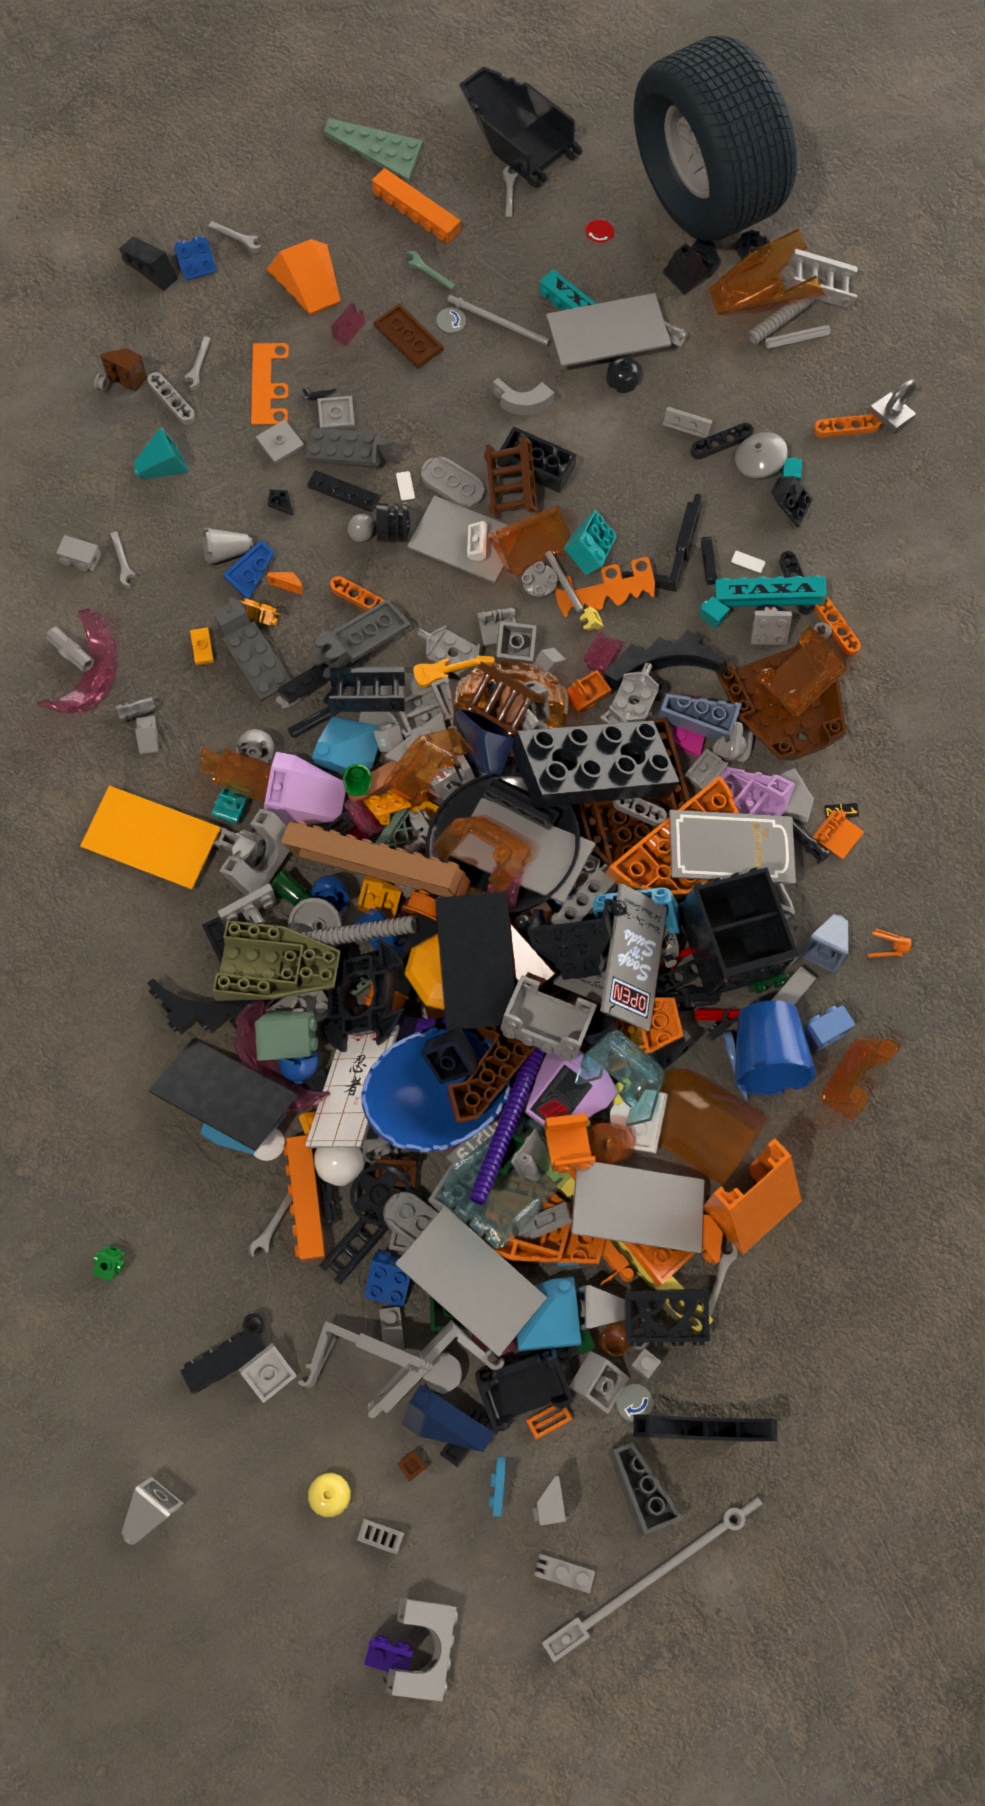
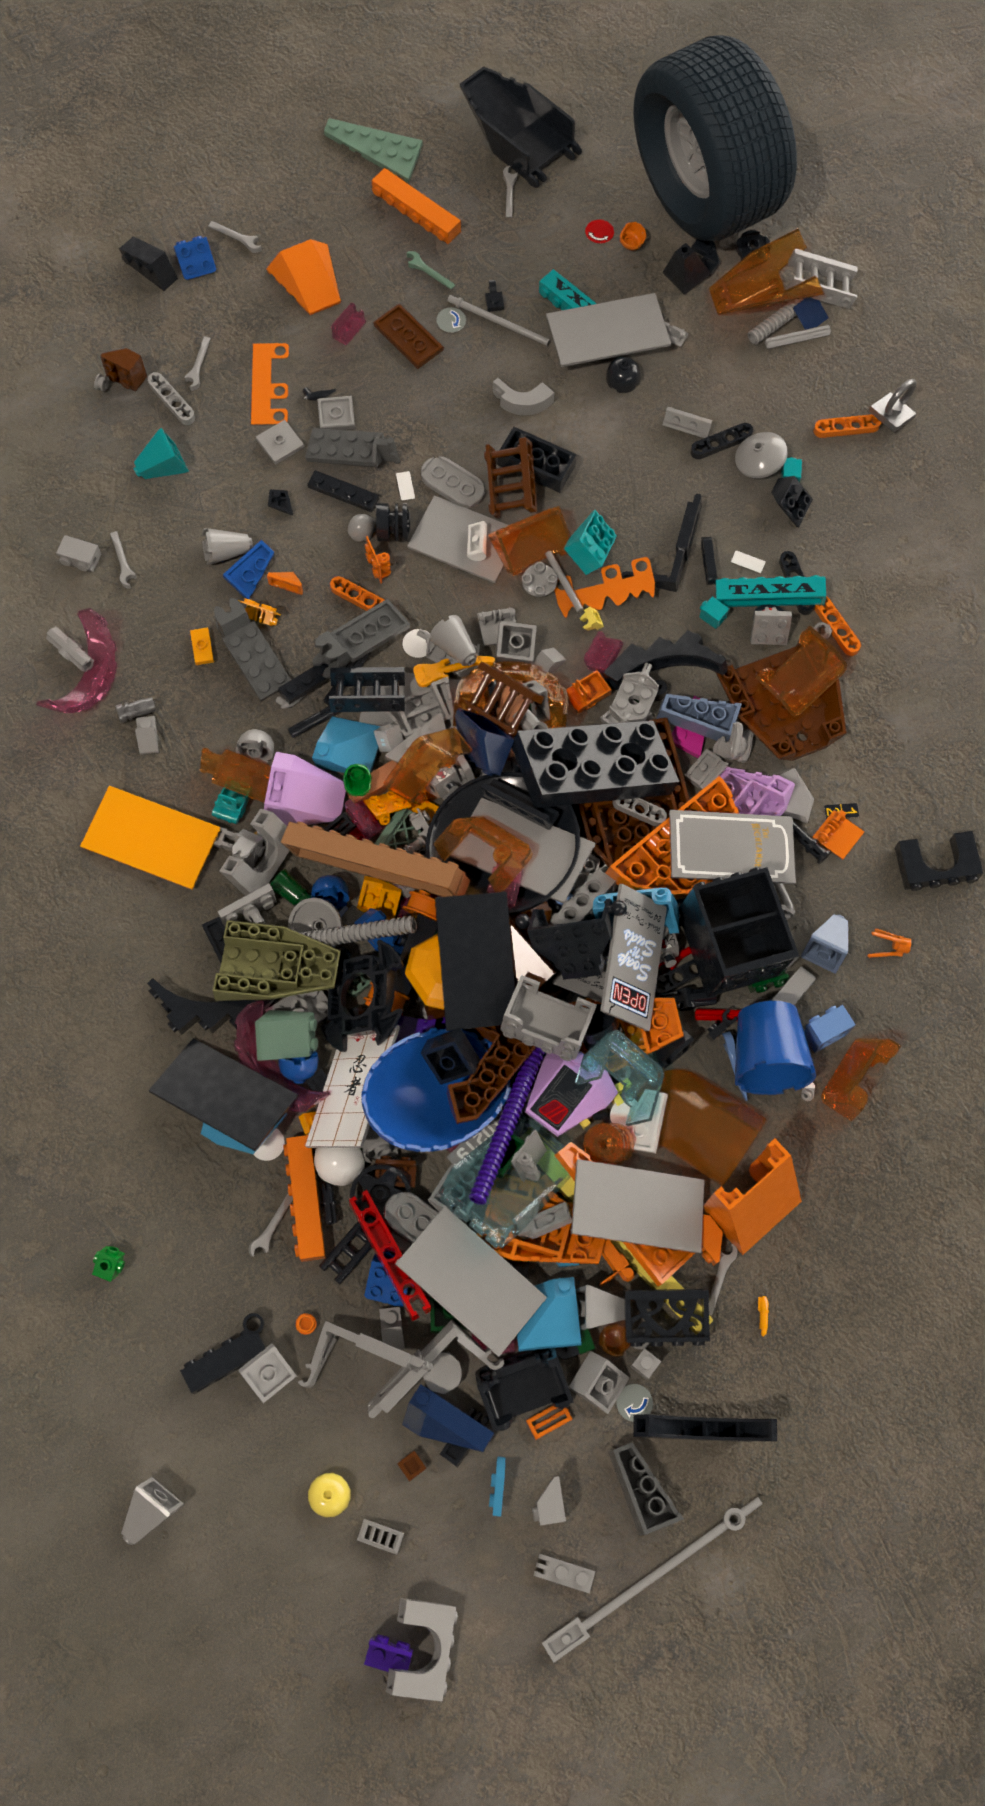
orange panel [544,1113,596,1173] -> none
none -> orange plate [296,1313,317,1335]
none -> red piece [349,1190,431,1322]
none -> orange hinge [364,536,391,584]
none -> white sticker [403,629,429,658]
none -> light grey cone [430,615,477,666]
none -> black plate [485,280,504,312]
none -> orange hair [620,222,647,251]
none -> light orange piece [758,1296,769,1337]
none -> dark blue sticker [793,297,829,330]
none -> light grey arm [801,1082,815,1101]
none -> black arch [895,831,983,891]

